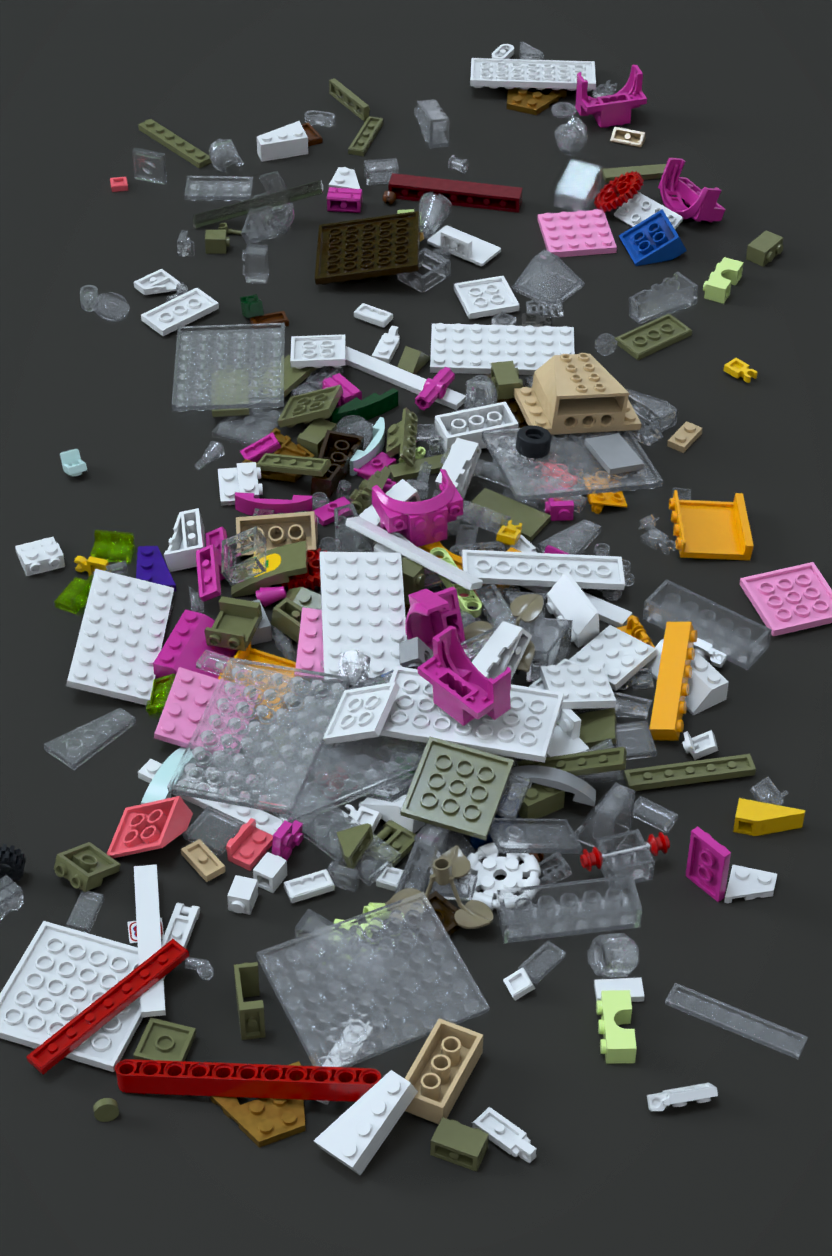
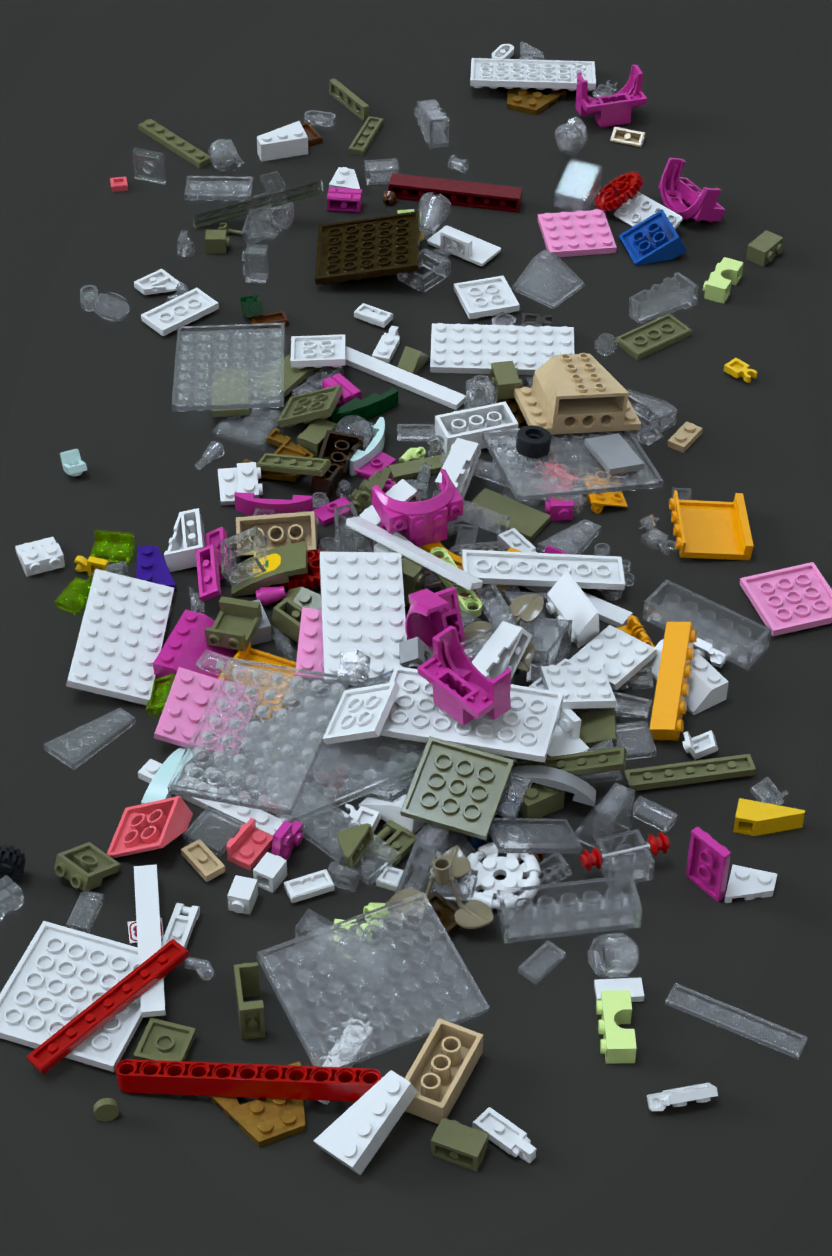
dark pink plate [240,432,281,462] -> none
olive bracket [386,407,418,467] -> none
dark pink piece [415,367,455,410] -> none
yellow plate [496,520,522,546] -> none
white tile [503,968,535,1001] -> none
clear slope [526,295,564,318] -> none
clear gear [551,102,577,119] -> none
olive tile [602,164,666,183] -> none

